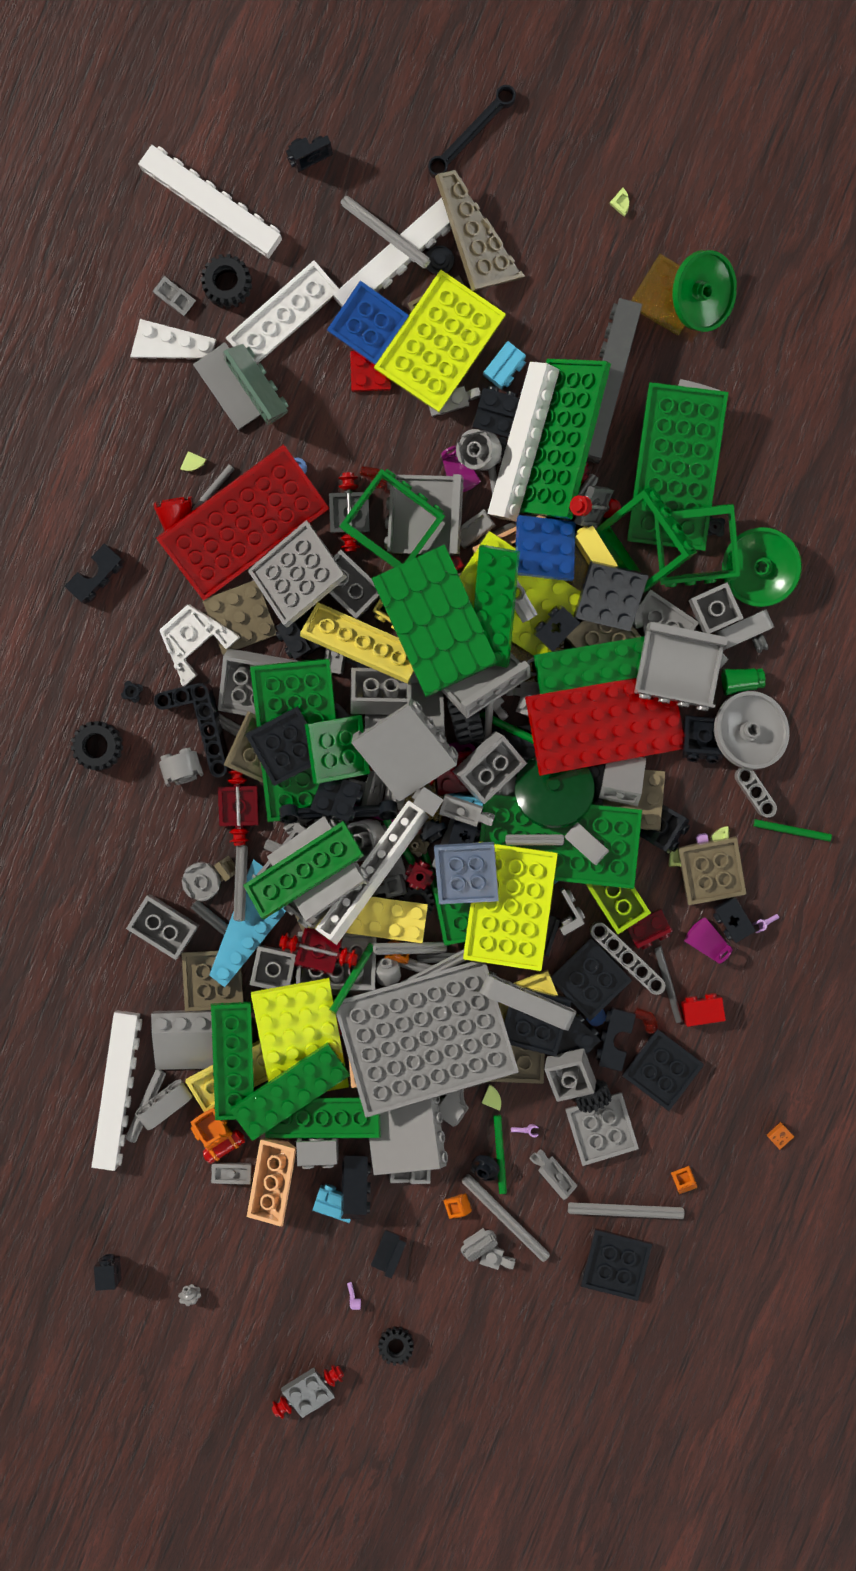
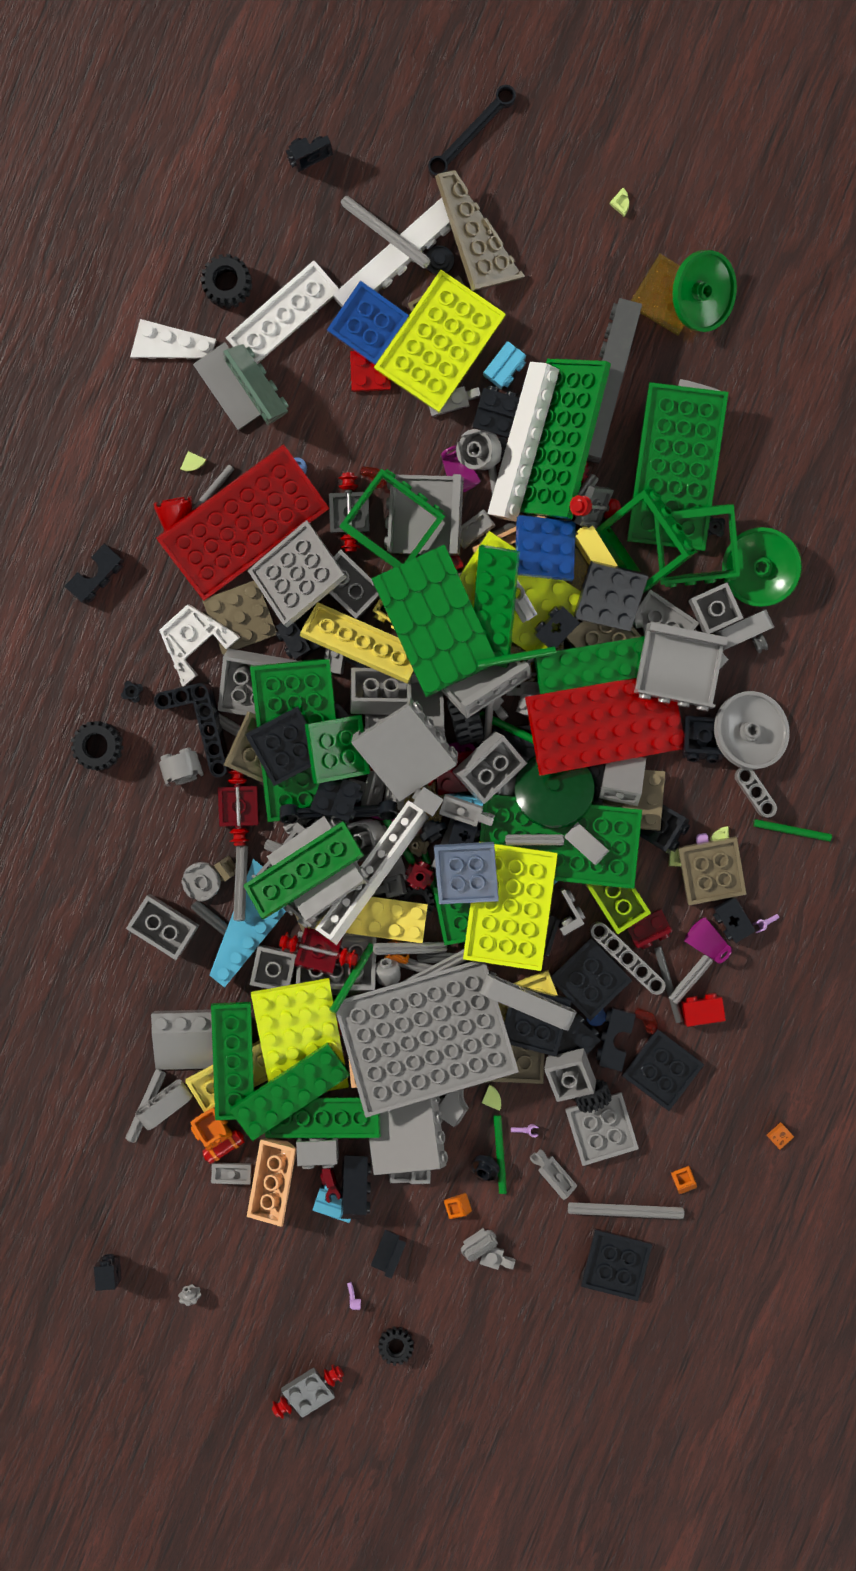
white brick [91,1010,142,1171] -> none
white brick [138,145,282,259] -> none
light grey slope [152,276,196,316] -> none
dark tan plate [182,950,244,1012] -> none
light grey axle [462,1174,550,1262] -> none
green plant [721,668,766,696] -> none
none -> dark red plate [320,1167,342,1203]
none -> green bar [476,646,556,668]
none -> light grey axle [669,955,713,1004]

